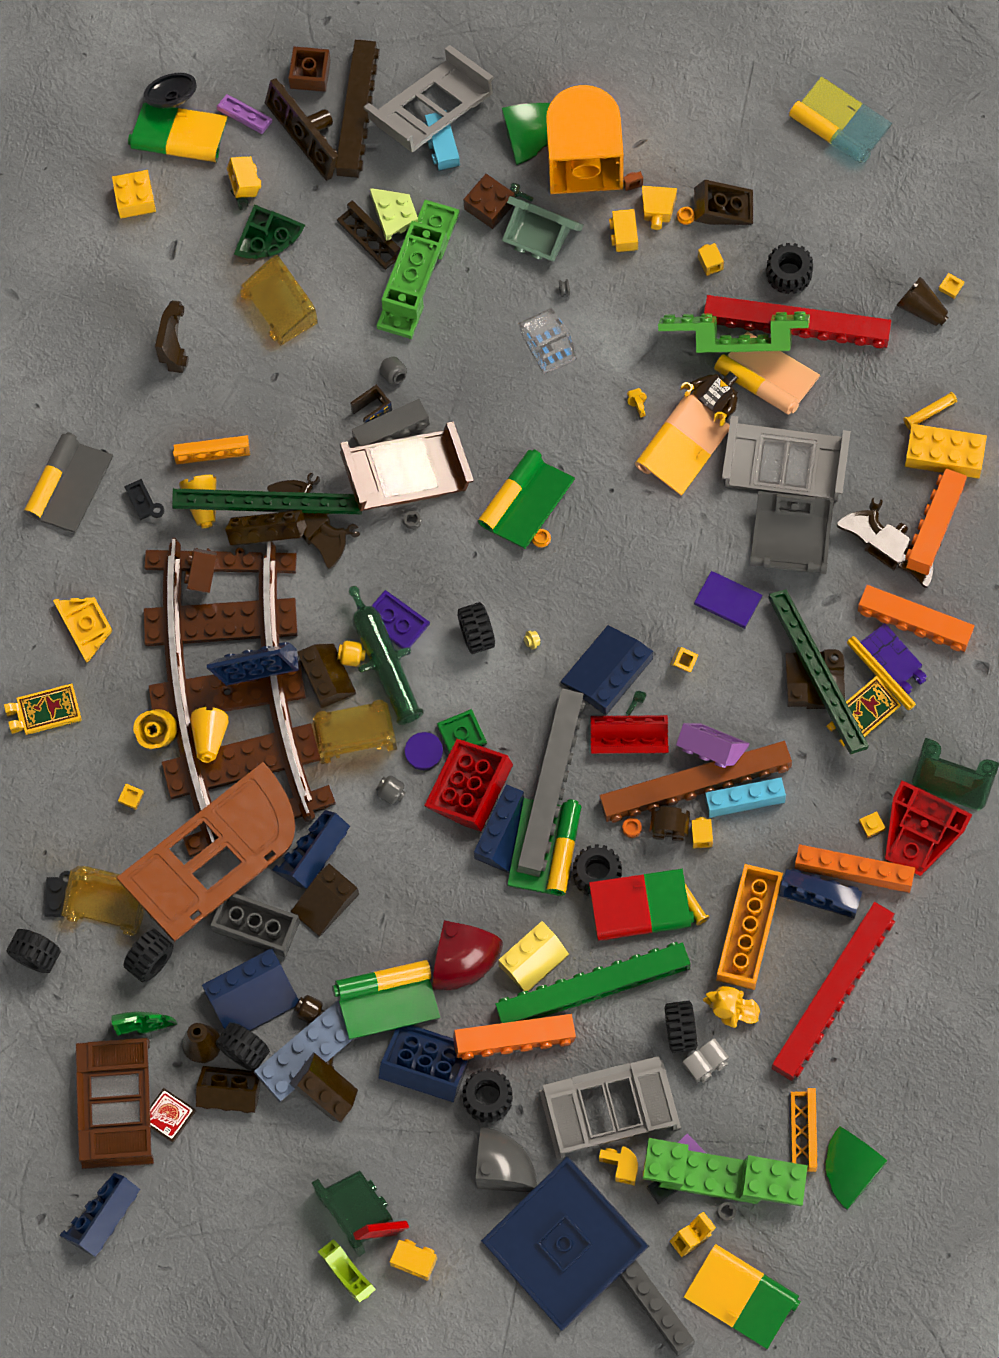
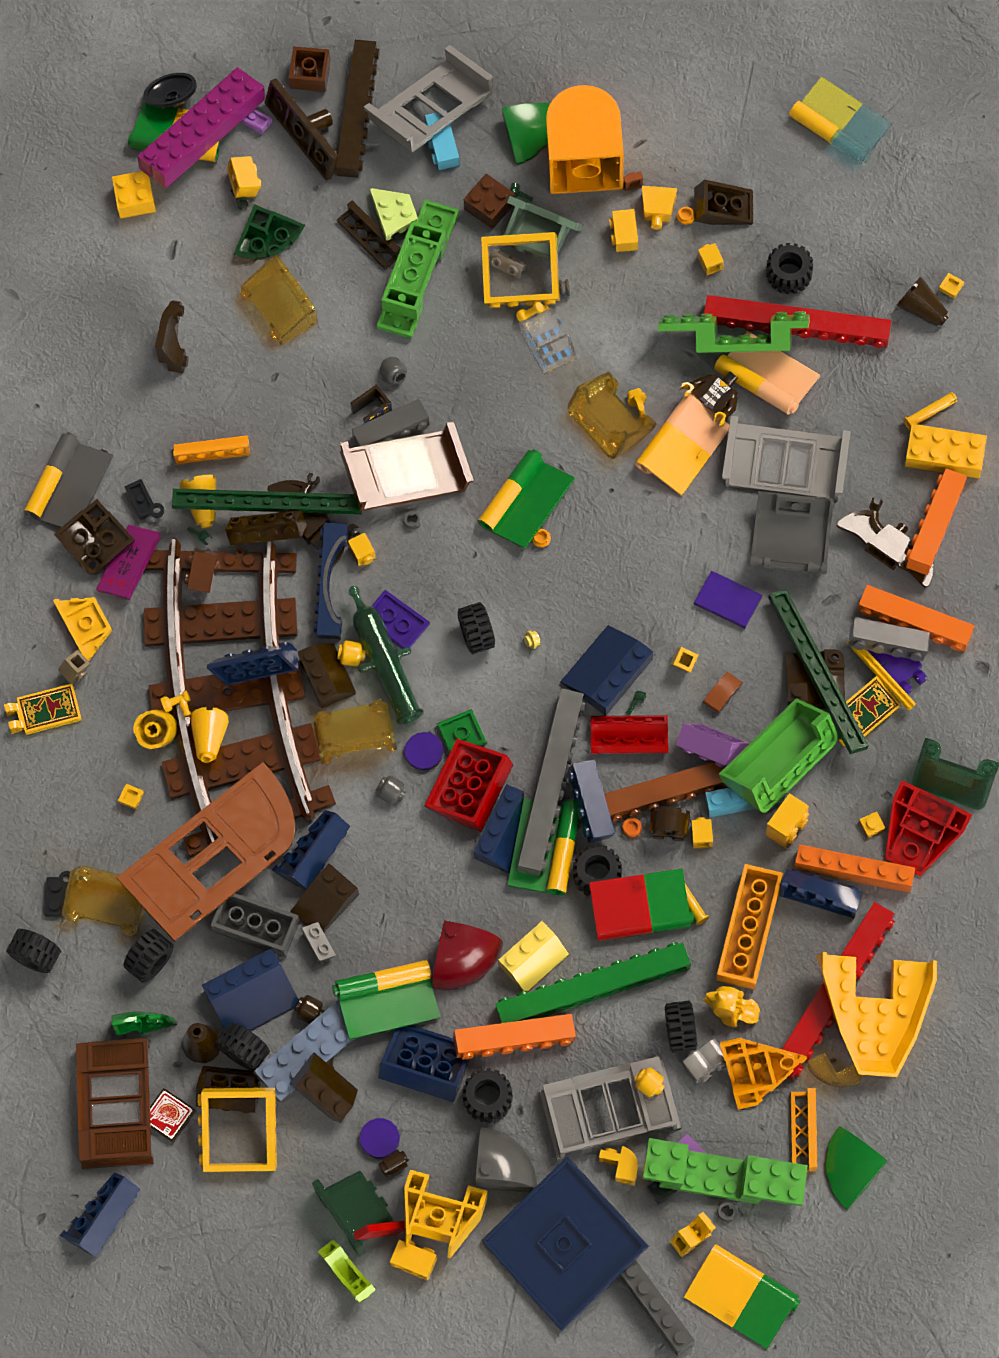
none -> dark brown slope [54,499,135,575]
none -> dark tan brick [58,650,91,684]
none -> magenta tile [96,524,161,600]
none -> magenta piece [137,67,265,189]
none -> yellow piece [161,690,191,717]
none -> clear green hand [187,526,212,545]
none -> yellow window [198,1088,277,1172]
none -> light grey hinge [301,922,336,965]
none -> dark blue arch [314,523,348,639]
none -> yellow brick [348,533,376,566]
none -> dark purple tile [360,1118,400,1158]
none -> dark brown brick [378,1149,409,1177]
none -> yellow wedge [403,1170,488,1258]
none -> yellow window [481,232,560,308]
none -> light grey hinge [489,249,527,279]
none -> yellow piece [516,302,549,324]
none -> clear yellow windscreen [567,371,656,459]
none -> wedge [567,759,615,843]
none -> yellow head [634,1067,665,1097]
none -> dark orange slope [703,672,743,713]
none -> bright green windscreen [719,698,838,813]
none -> light orange wedge [720,1038,807,1110]
none -> yellow brick [766,793,809,848]
none -> clear yellow brick [807,1053,862,1087]
none -> yellow piece [816,952,937,1077]
none -> brick [848,617,930,661]

